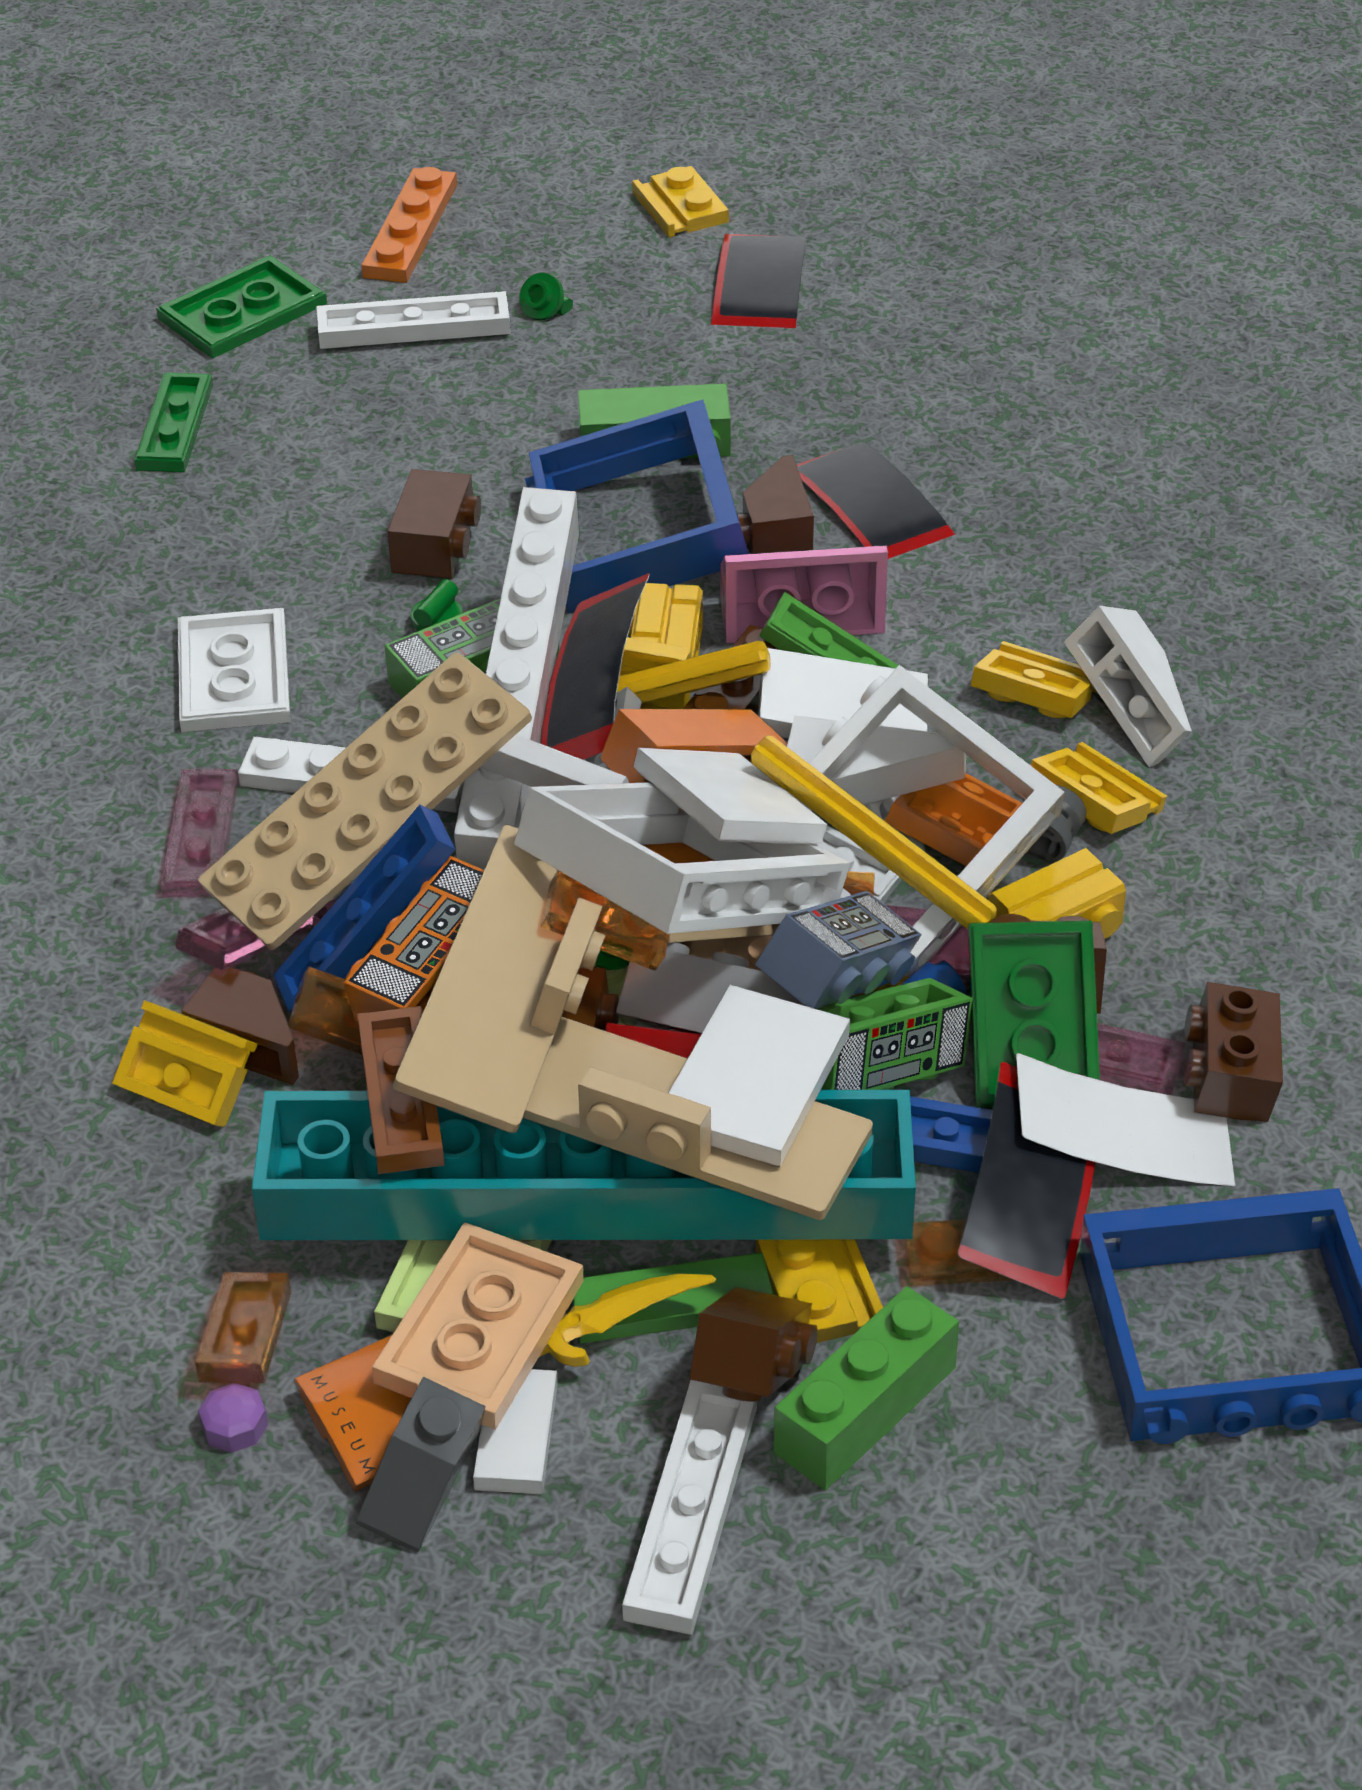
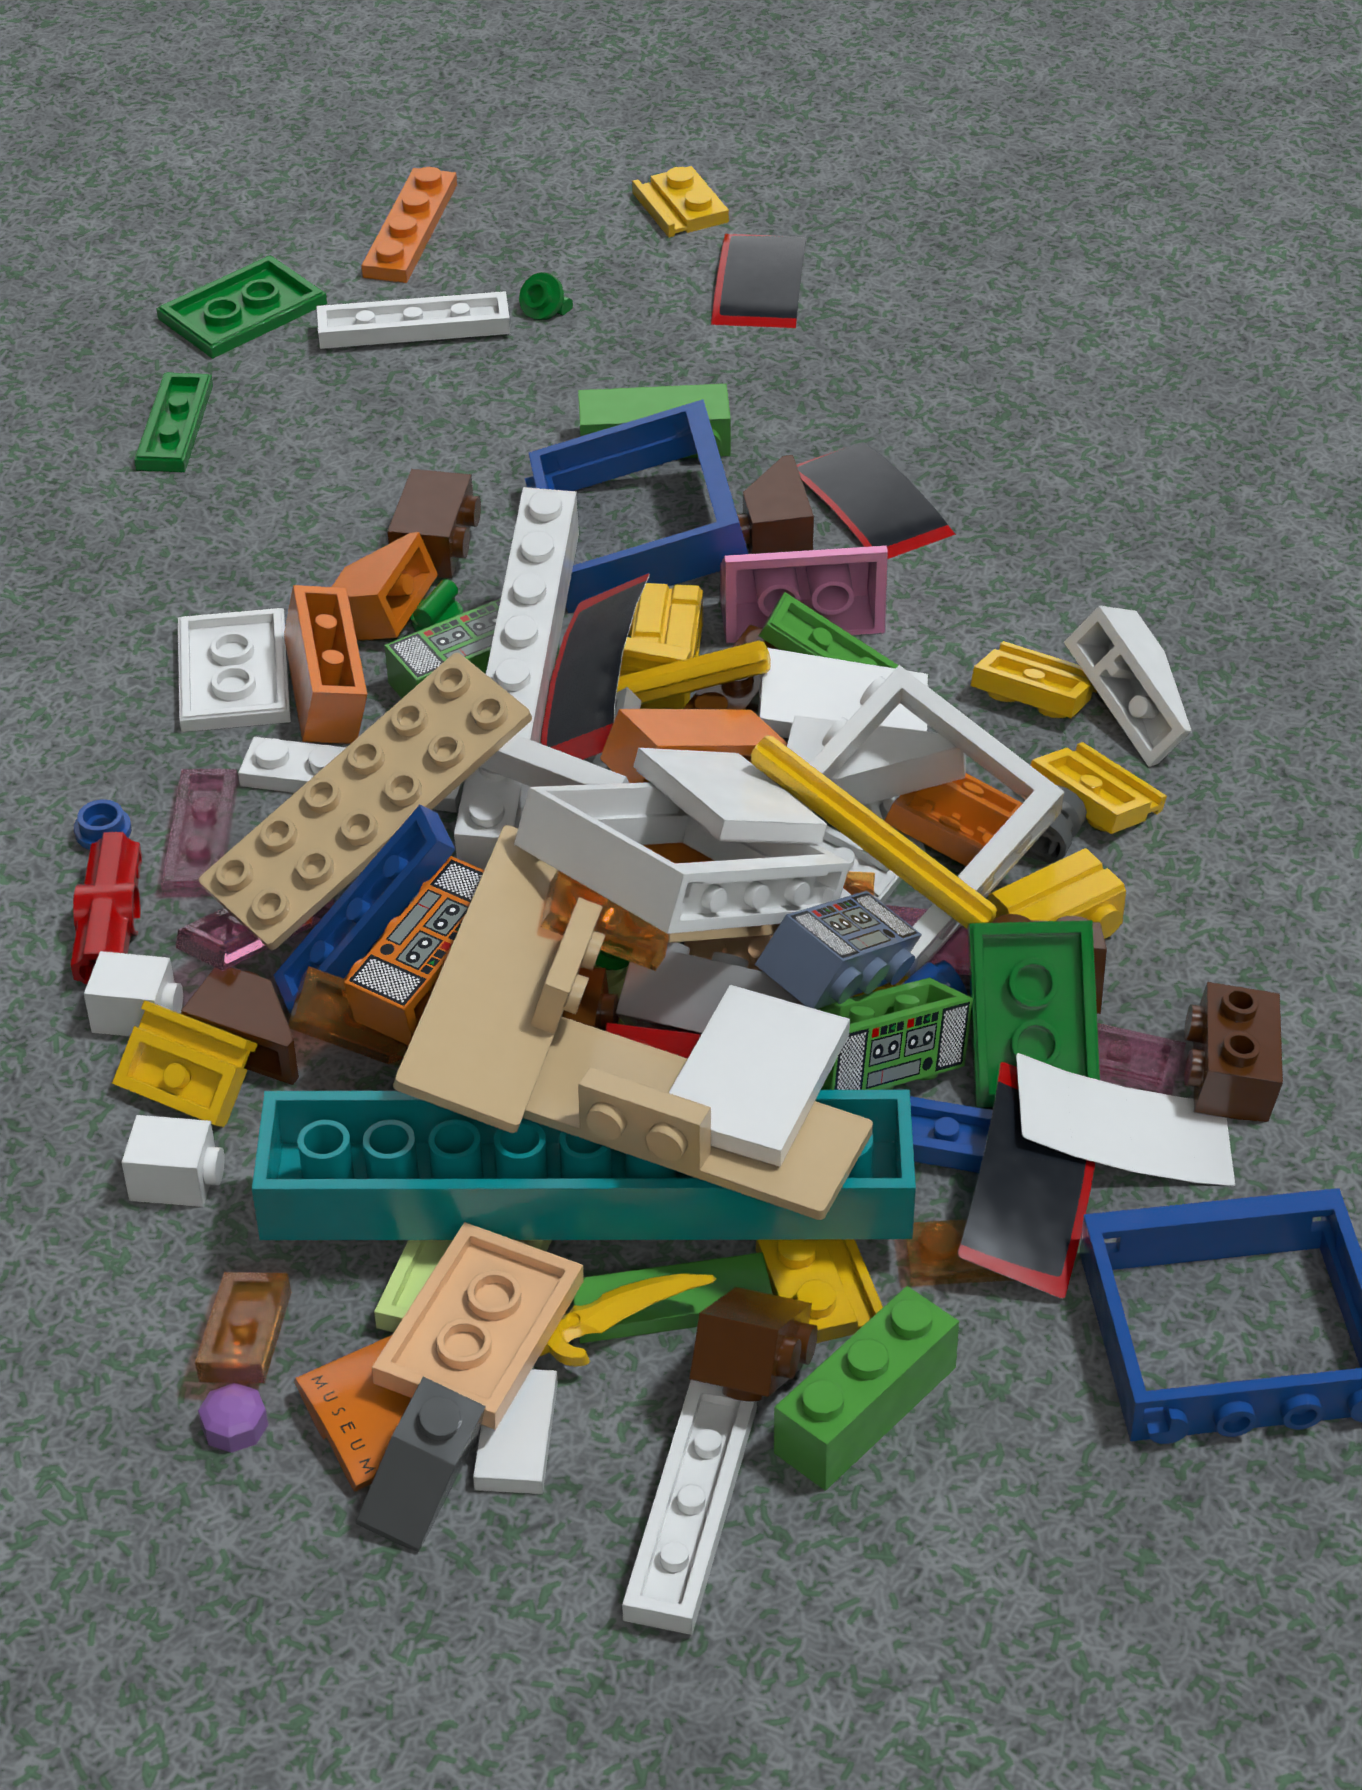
dark orange plate [357,1006,444,1174] -> none
none -> red piece [71,832,142,985]
none -> blue plate [74,799,132,850]
none -> white brick [84,951,183,1036]
none -> white brick [121,1115,225,1207]
none -> orange brick [284,585,368,744]
none -> orange slope [332,532,438,640]

